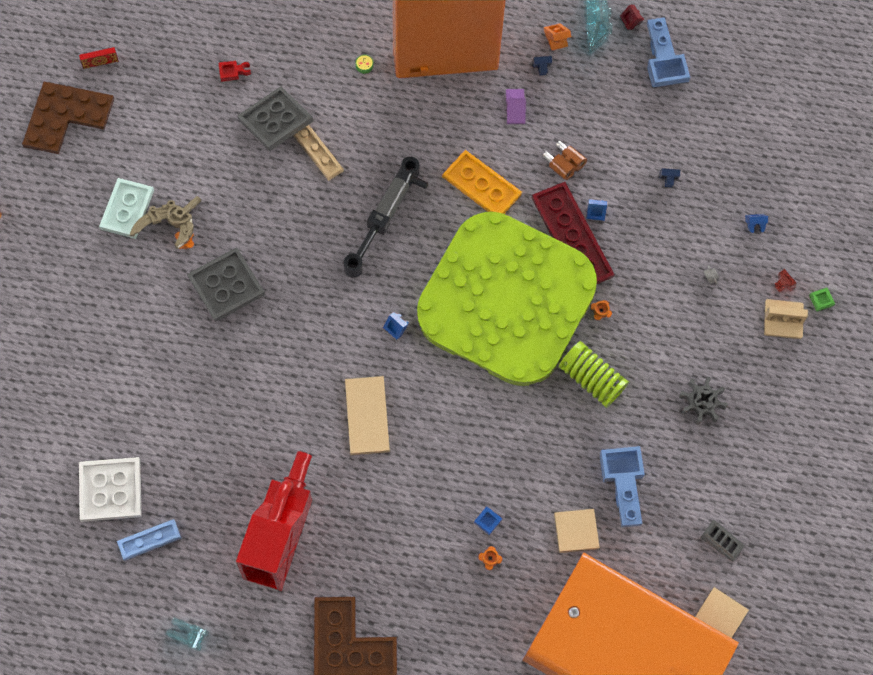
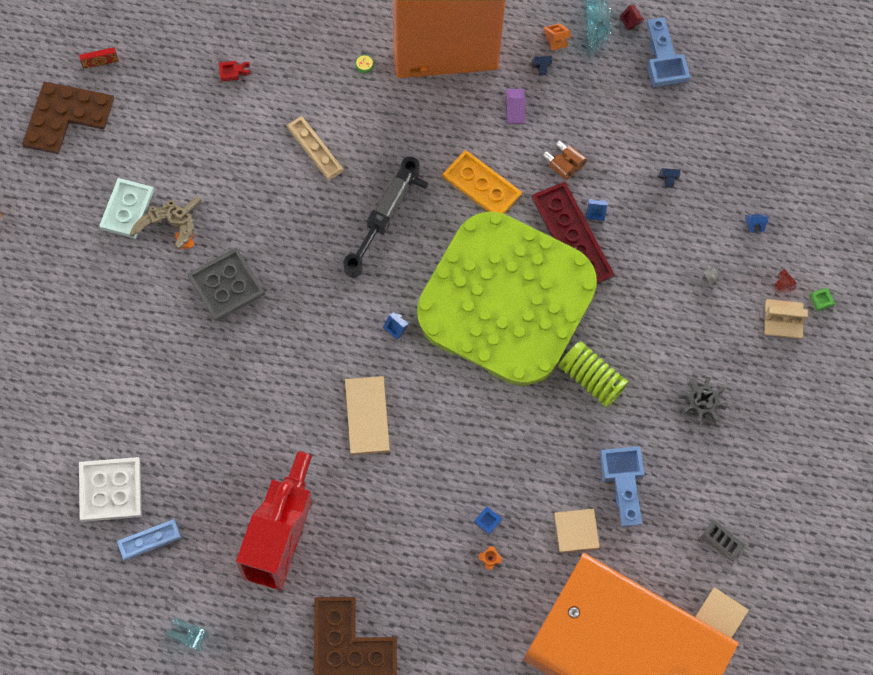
dark grey plate [237,86,314,151] -> none
orange plate [591,300,612,320] -> none

